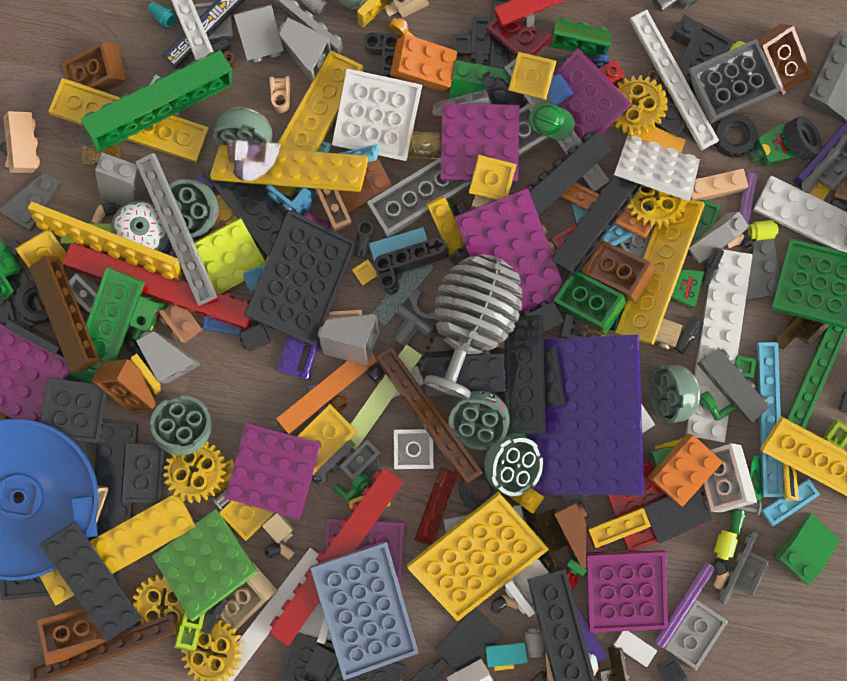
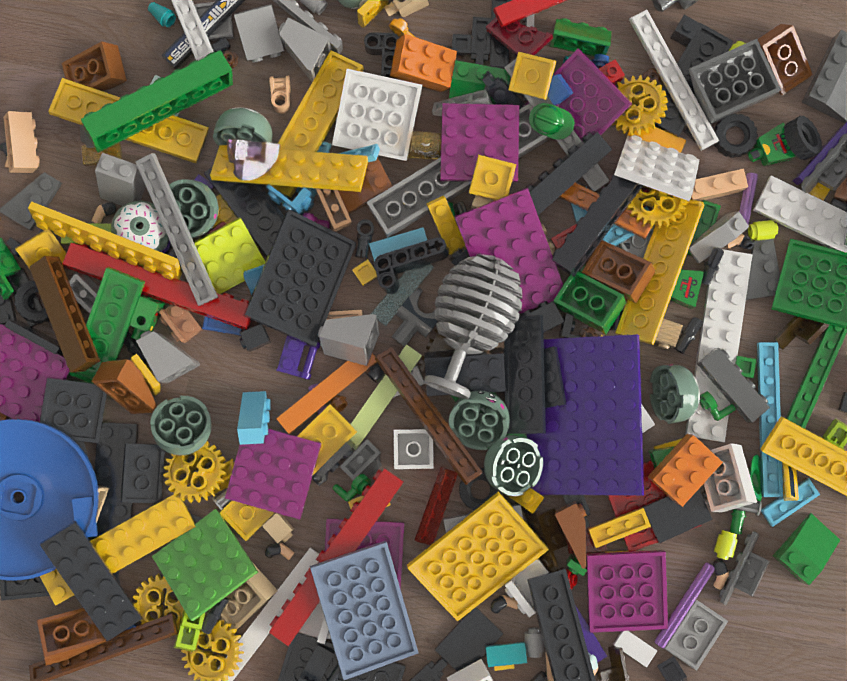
none -> medium azure brick [237,391,271,445]

